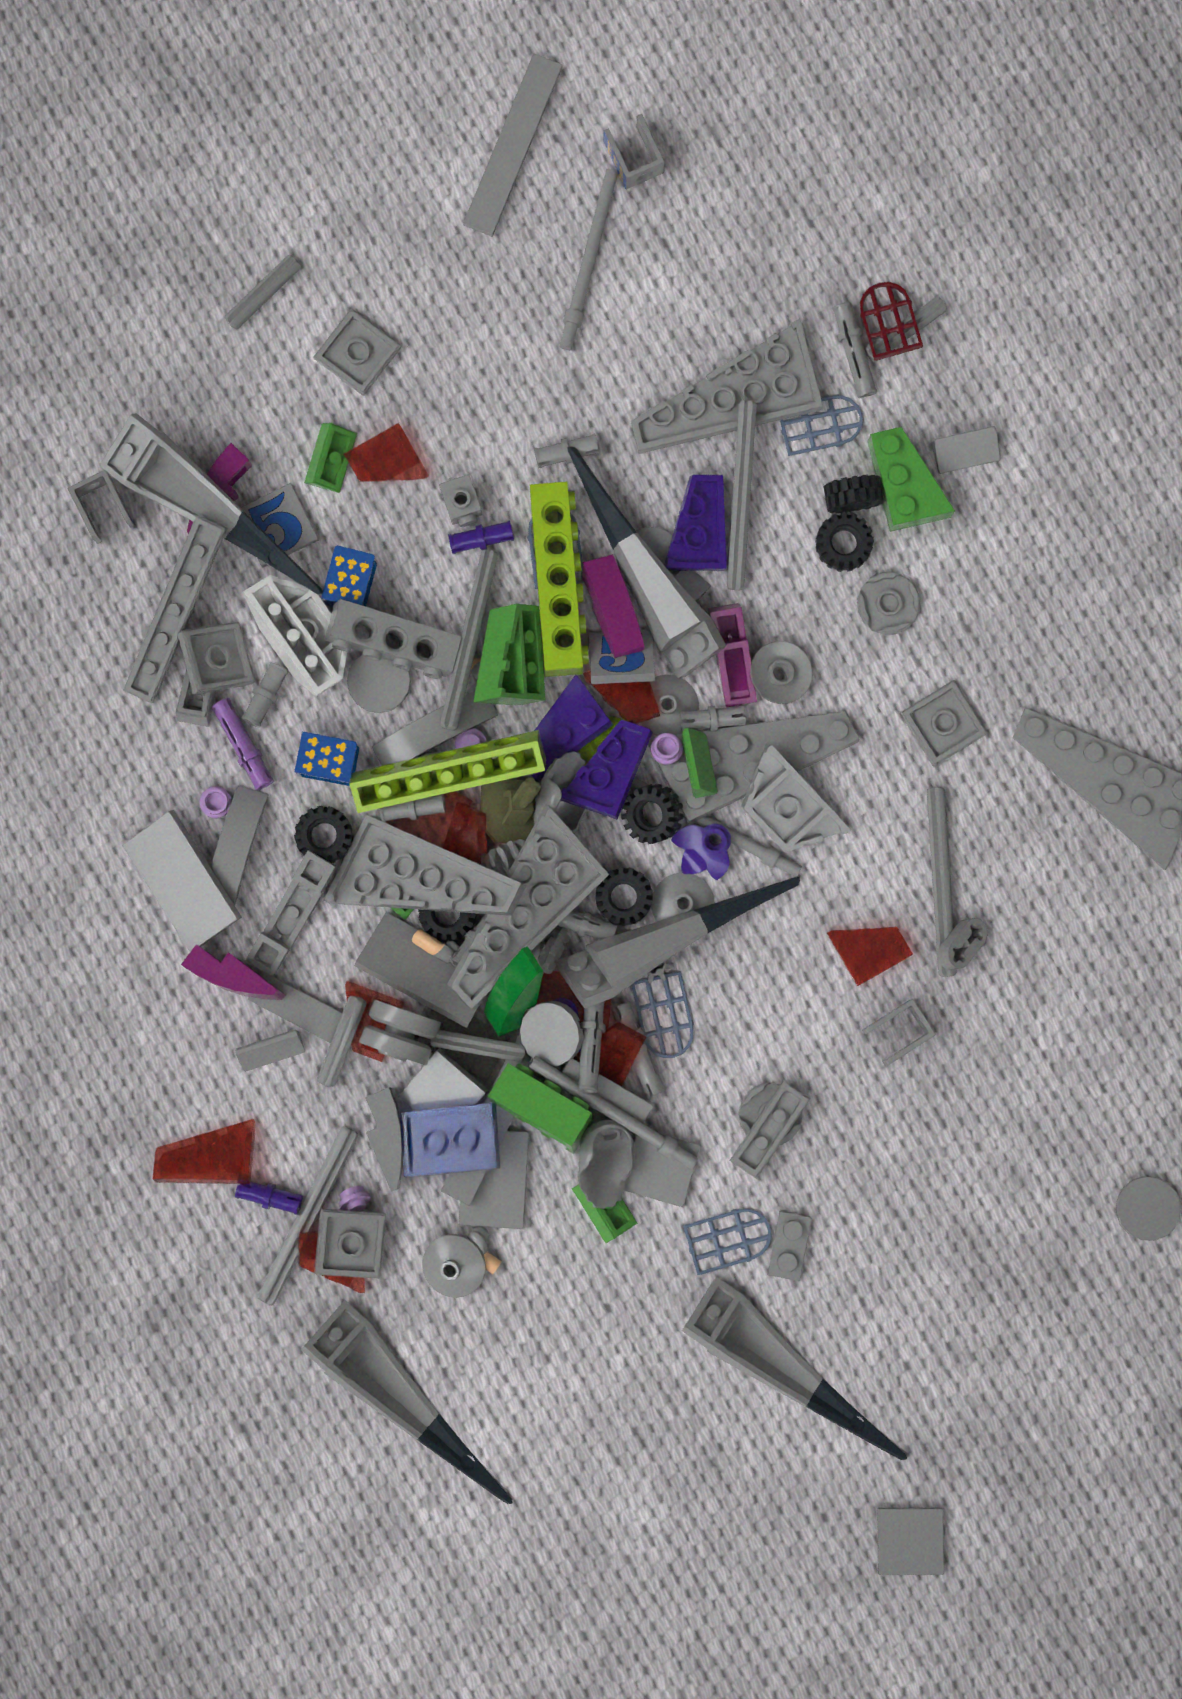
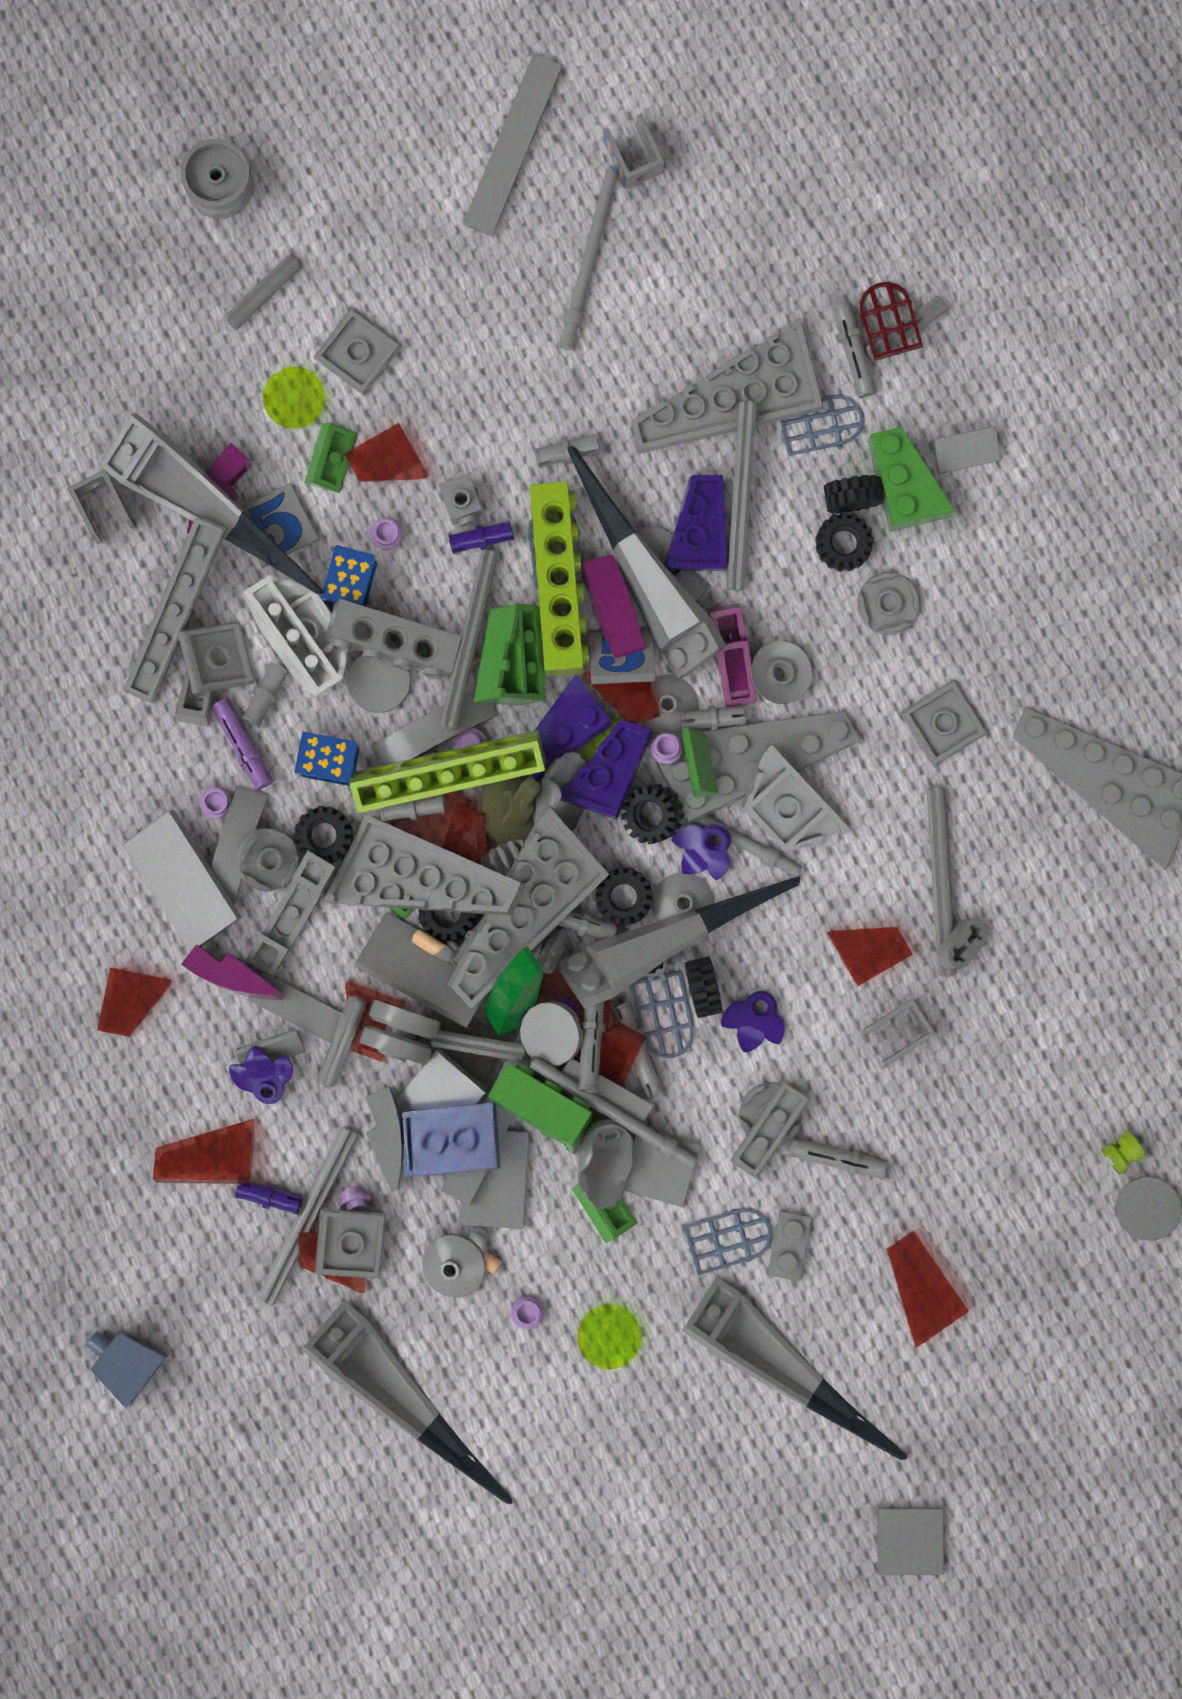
none -> sand blue torso [85,1330,168,1408]
none -> clear red wing [97,967,172,1037]
none -> light grey wheel [181,139,254,219]
none -> dark purple plate [229,1046,293,1104]
none -> light grey tile [236,828,299,892]
none -> clear neon green tile [262,366,325,429]
none -> lavender plate [370,517,402,550]
none -> lavender plate [511,1297,543,1329]
none -> clear neon green tile [578,1305,641,1369]
none -> black tyre [684,956,723,1018]
none -> dark purple plate [721,991,785,1053]
none -> light grey pin [789,1137,888,1180]
none -> clear red wing [886,1230,969,1348]
none -> lime wheel [1101,1130,1146,1175]

